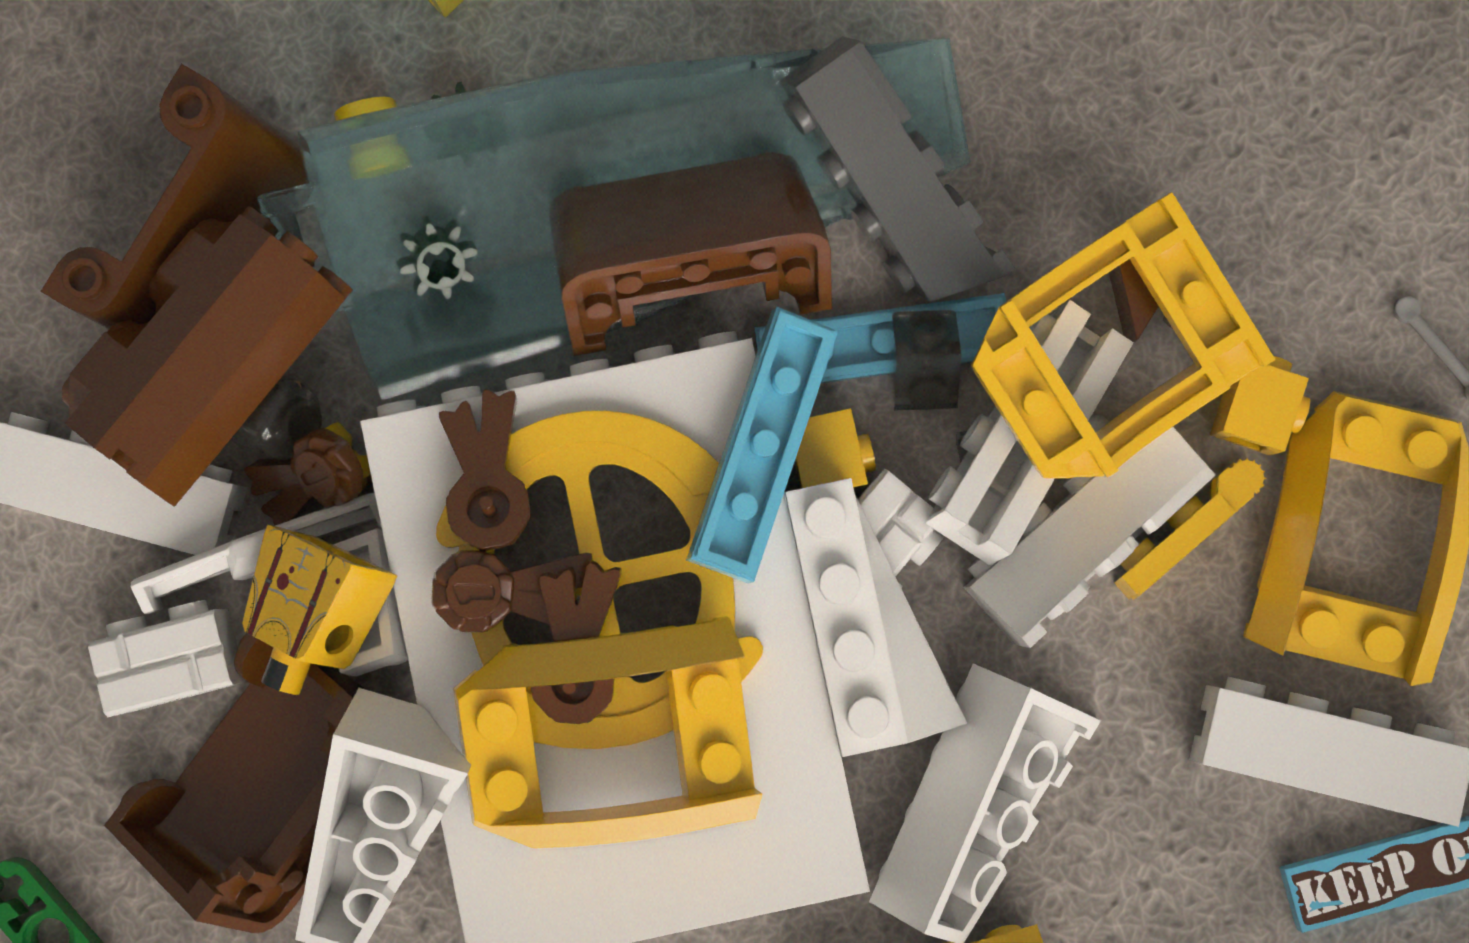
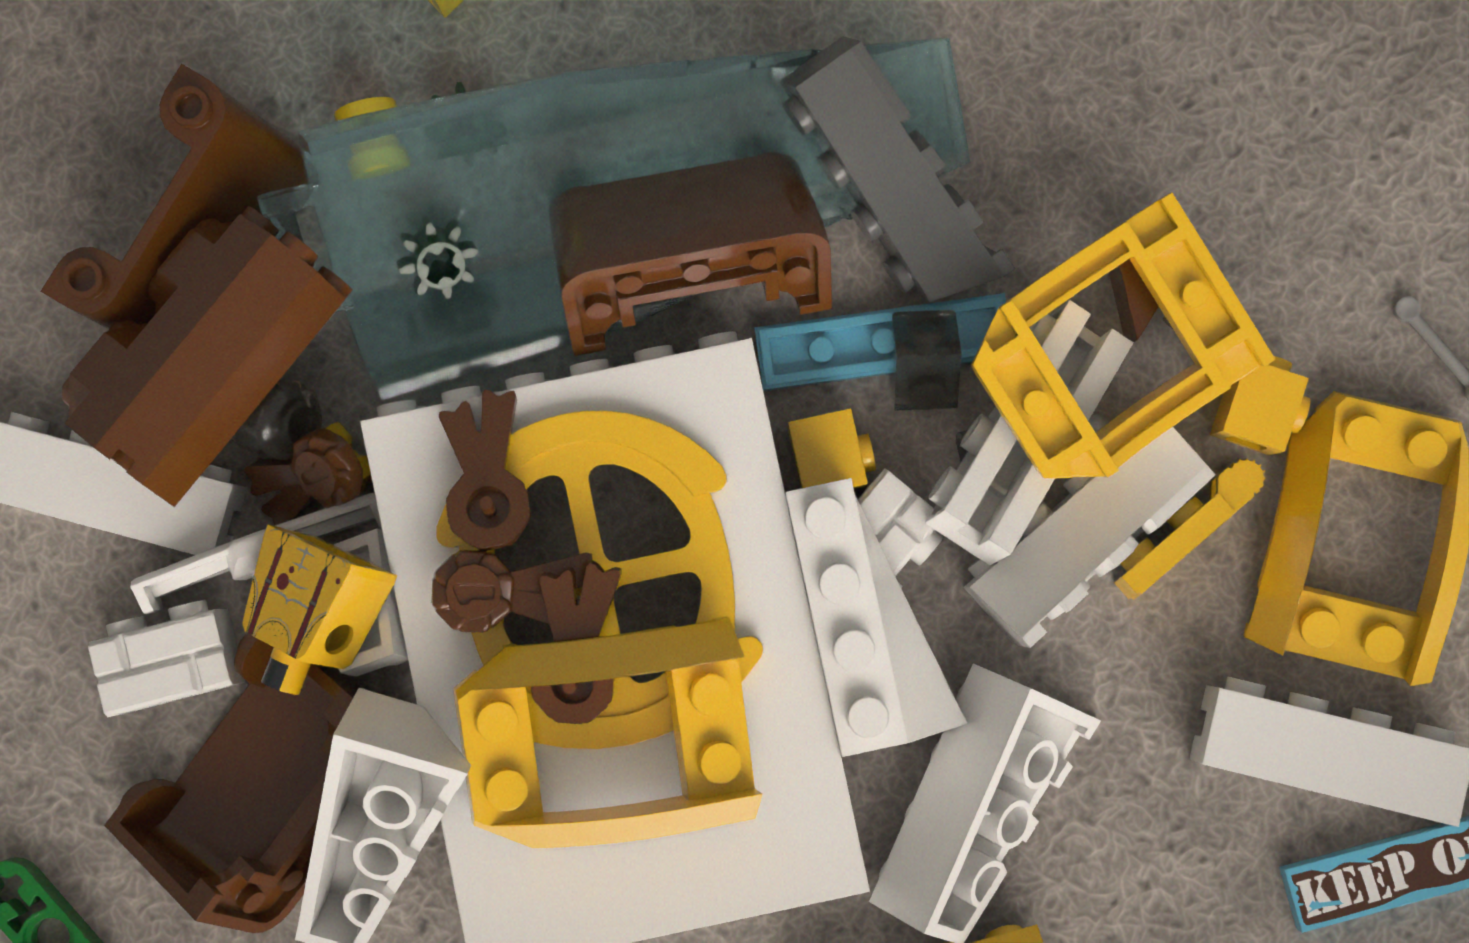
medium azure tile [686,307,838,583] -> none

